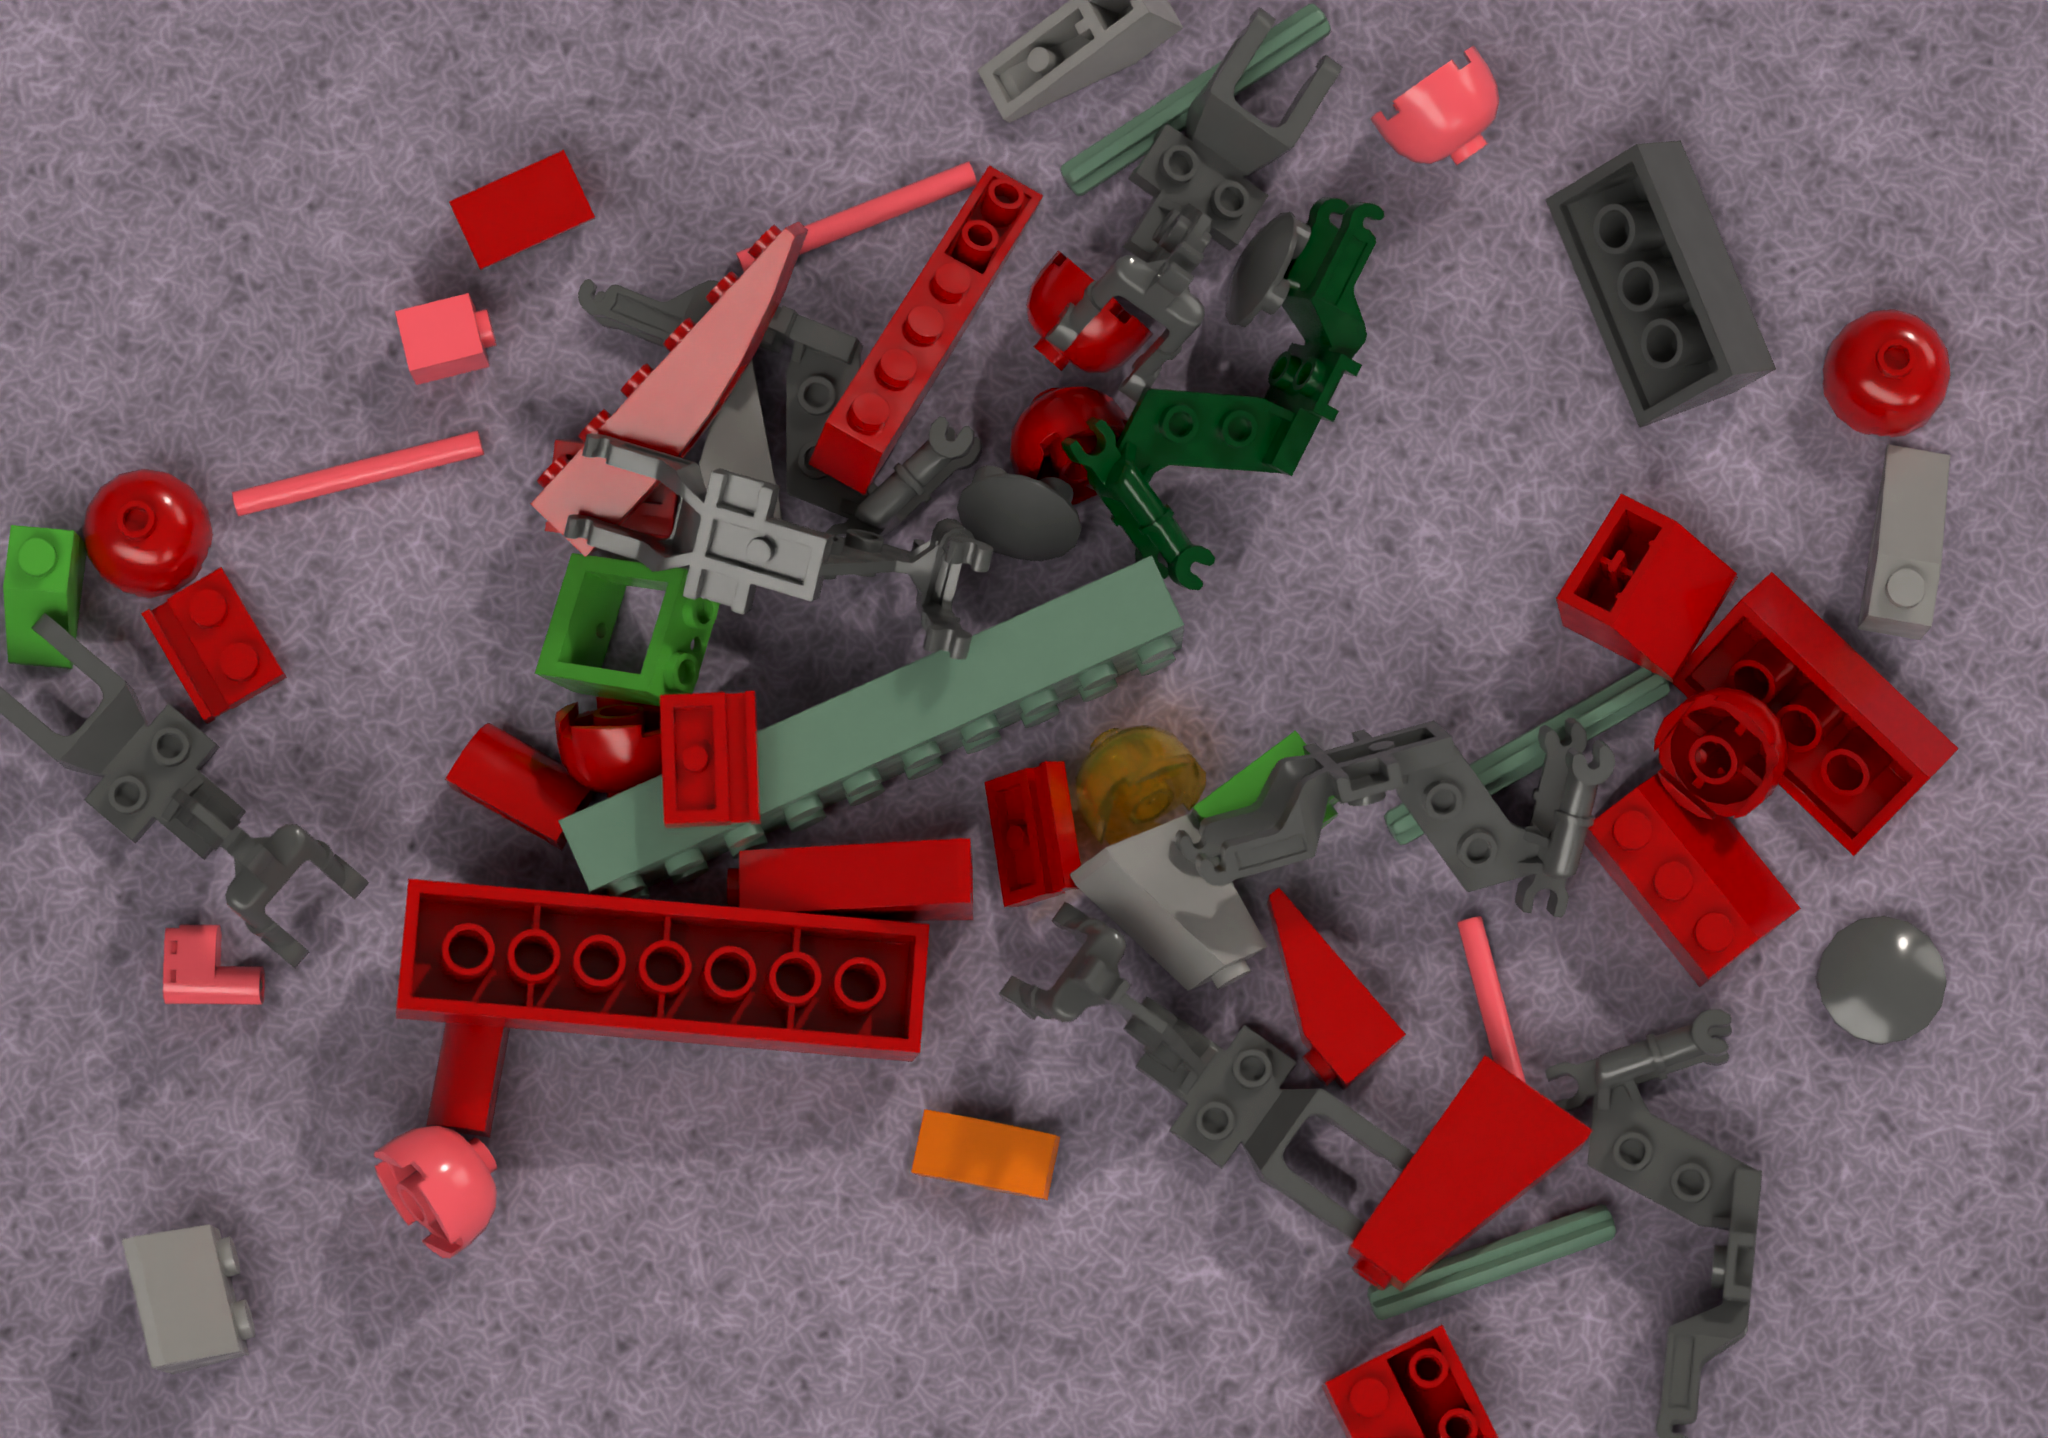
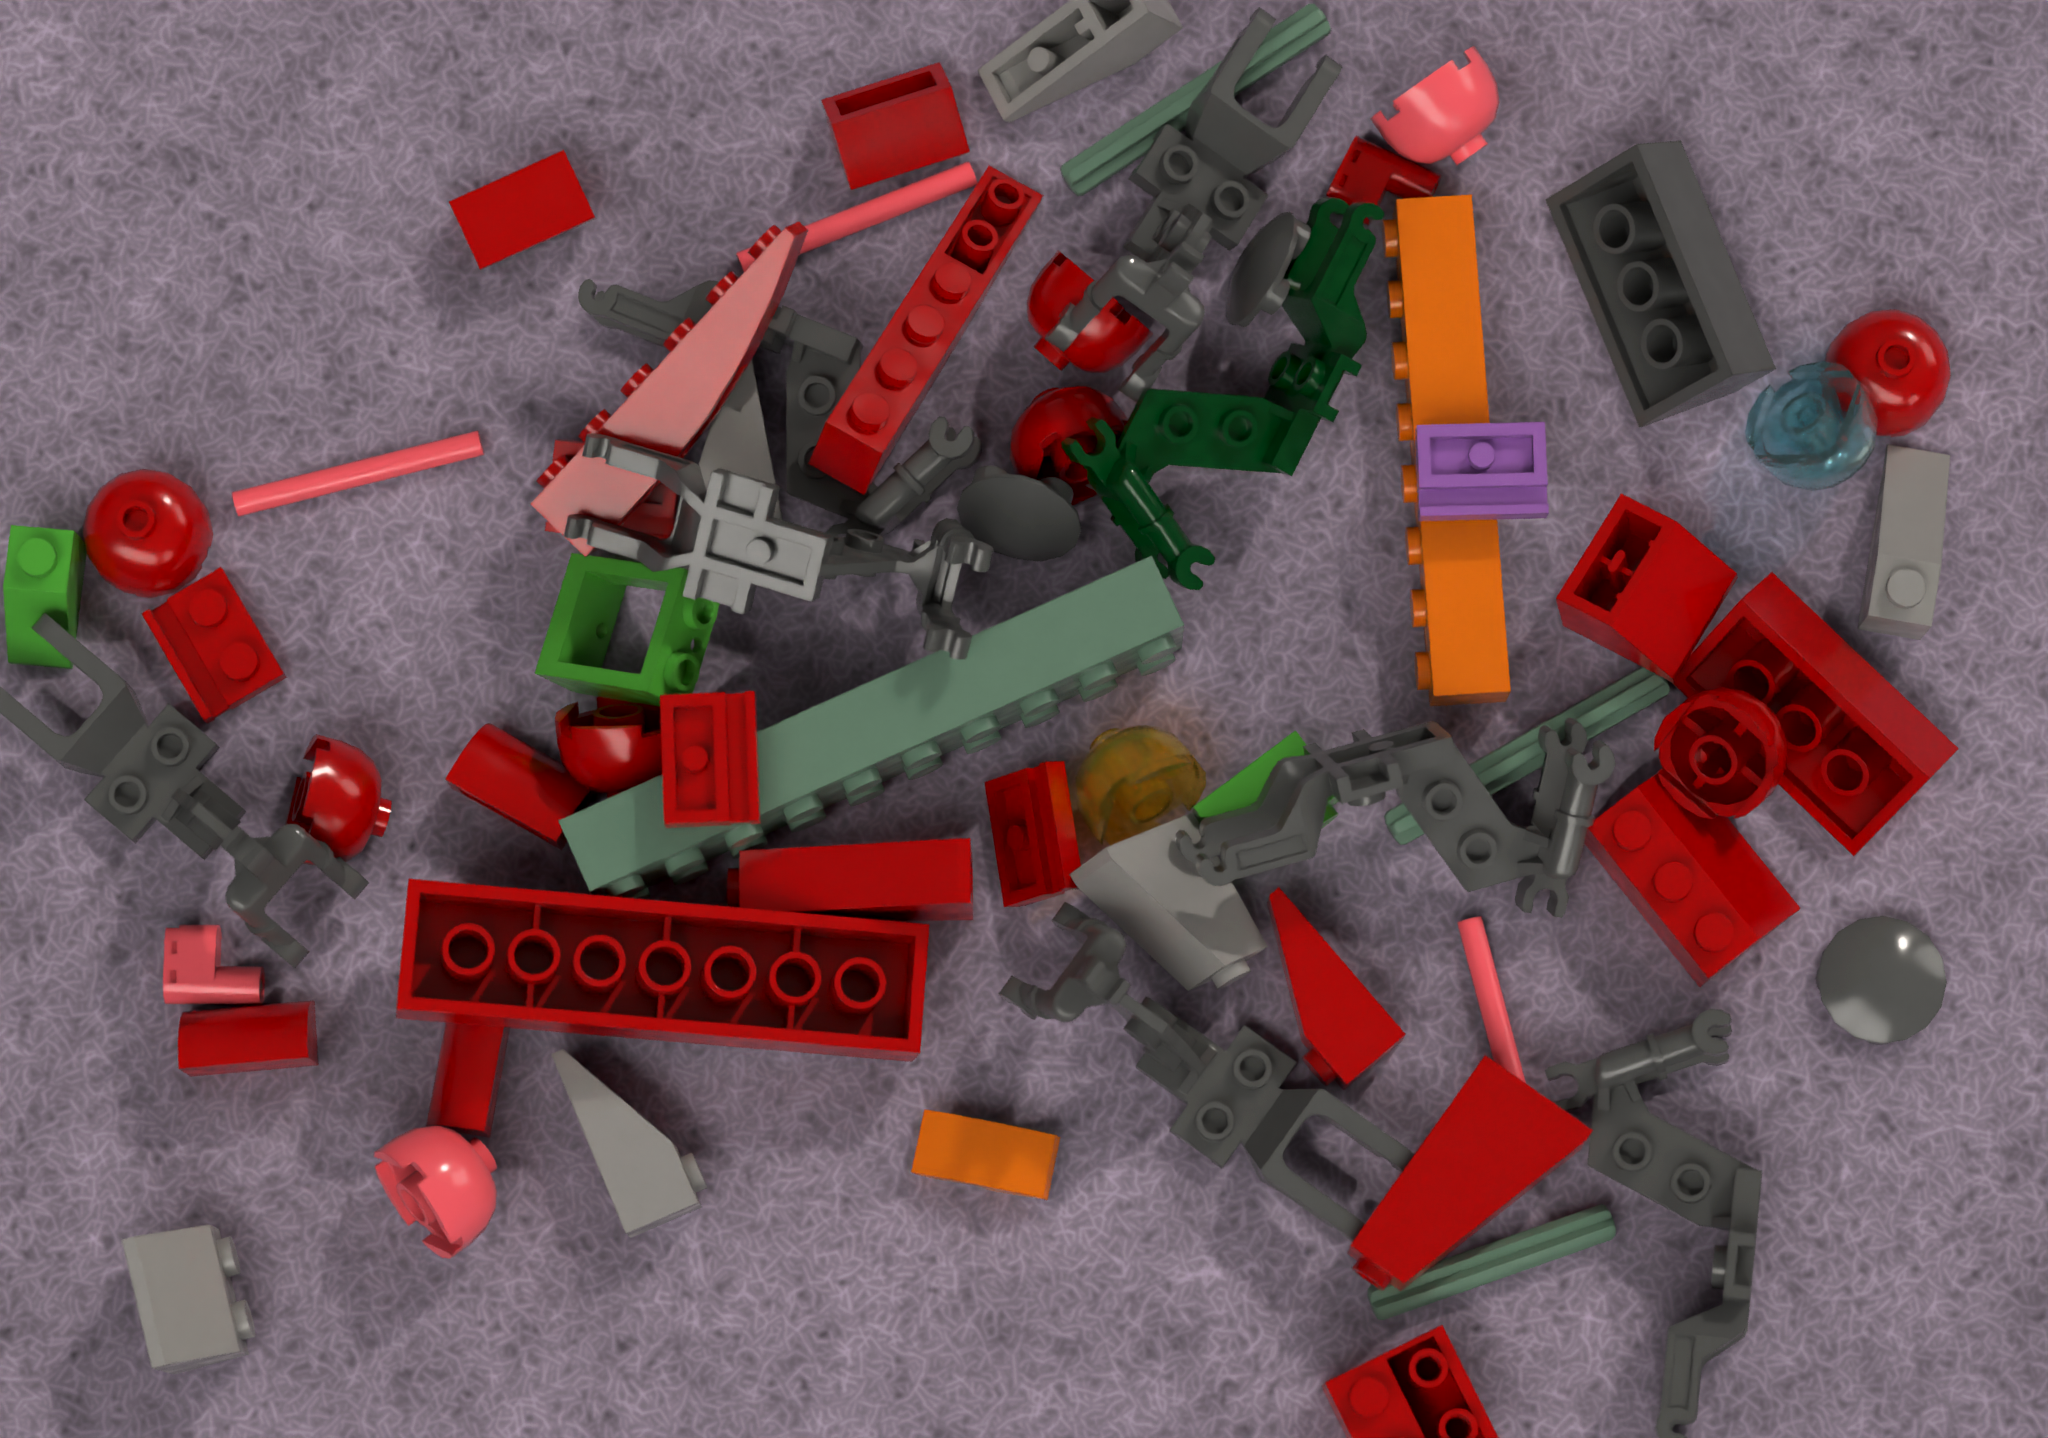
coral brick [395,293,497,385] -> none
none -> red brick [178,1000,319,1077]
none -> red cylinder [285,734,392,865]
none -> light grey slope [551,1049,707,1238]
none -> red brick [821,62,970,190]
none -> red piece [1326,136,1442,226]
none -> orange brick [1382,194,1511,707]
none -> medium lavender plate [1415,422,1549,521]
none -> clear light blue cylinder [1745,361,1878,491]

